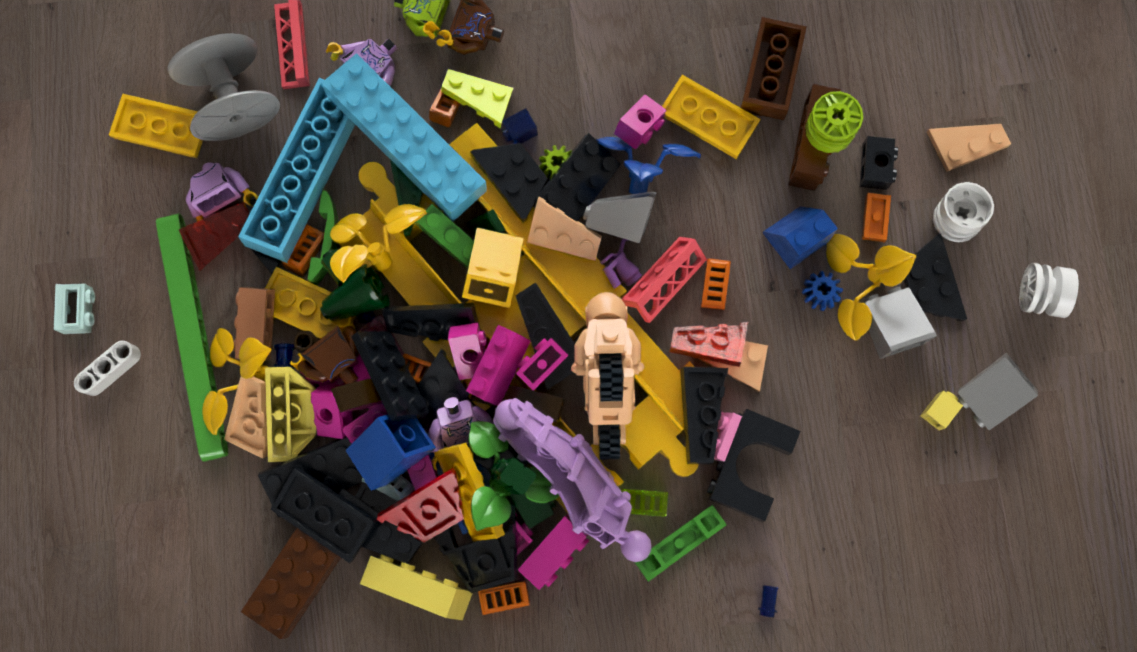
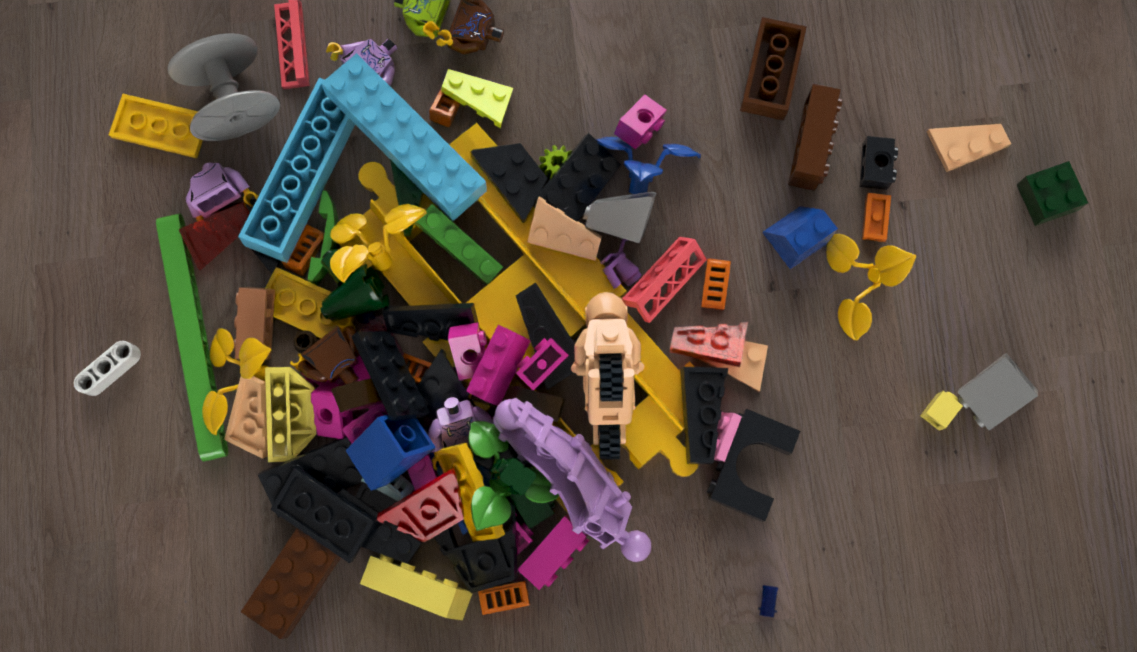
light aqua window [54,284,95,334] -> none
clear blue bush [274,343,295,369] -> none
yellow slope [461,228,524,308] -> none
dark green tile [467,209,505,237] -> none
clear blue brick [501,108,538,144] -> none
clear neon green slope [620,489,668,517] -> none
bright green slope [634,505,727,582] -> none
yellow plate [662,74,761,159] -> none
blue gear [802,271,843,311] -> none
lime wheel [805,91,863,153] -> none
slope [864,287,937,359] -> none
black wing [904,234,967,322] -> none
white wheel [933,182,994,242] -> none
white wheel [1019,263,1079,318] -> none
none -> dark green brick [1017,161,1088,226]

